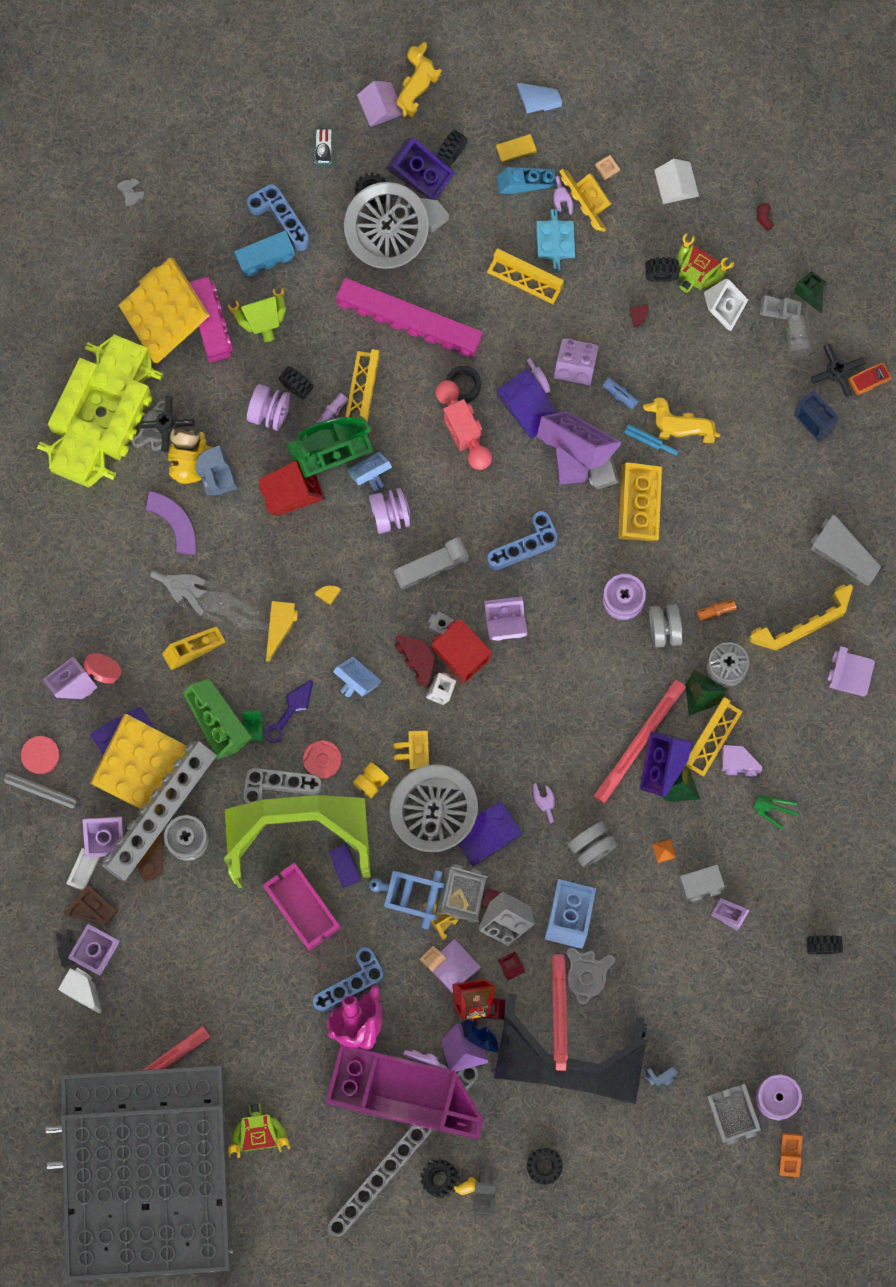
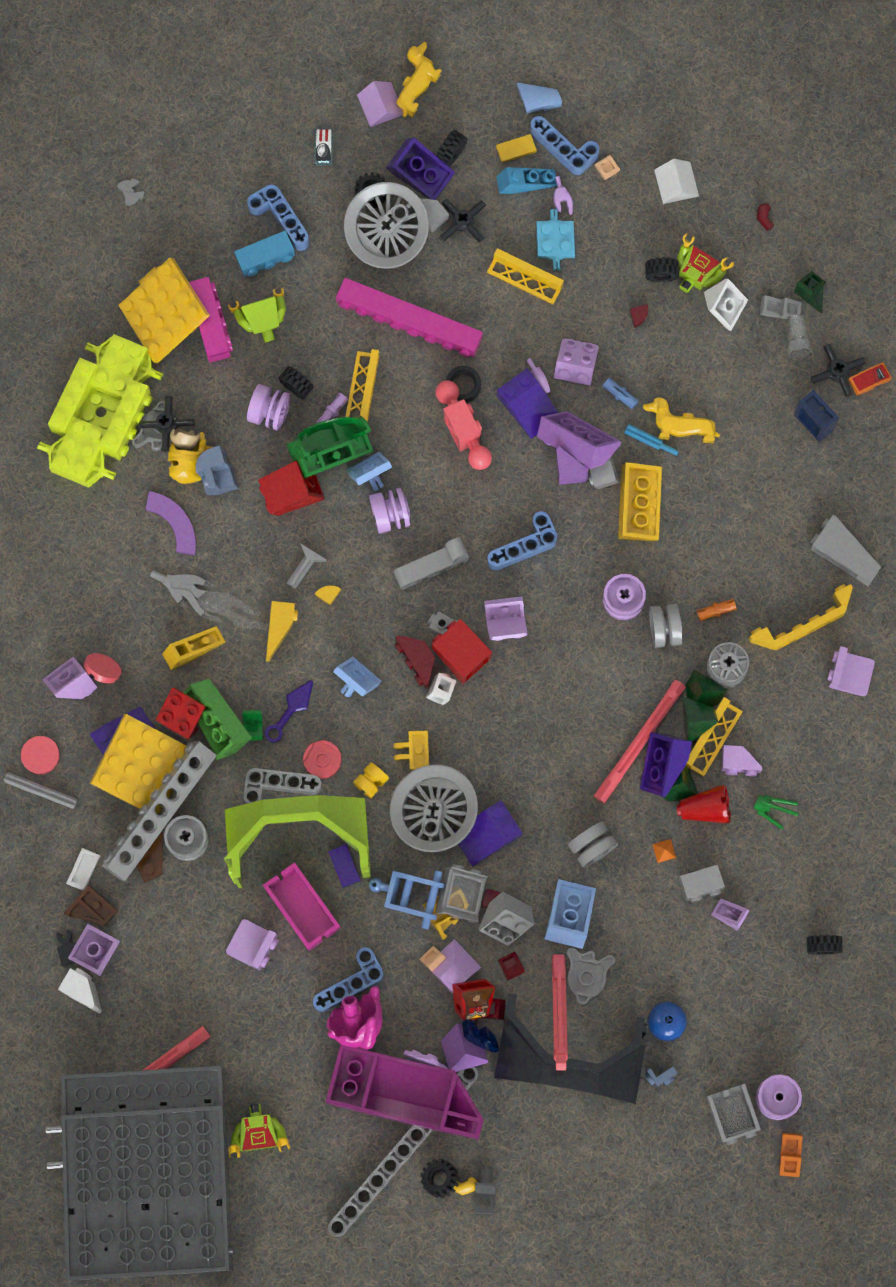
lavender slope [82,816,125,857] -> none
black tyre [527,1148,563,1185] -> none
lavender hand [533,783,555,823] -> none
yellow bracket [559,169,612,232] -> none
none -> red bracket [156,687,205,739]
none -> lavender bracket [226,919,279,971]
none -> light grey piece [287,543,327,589]
none -> black bar [440,199,486,243]
none -> medium blue beam [530,116,599,175]
none -> blue cylinder [647,1001,687,1041]
none -> red cone [677,785,731,824]
none -> dark green slope [682,696,718,742]

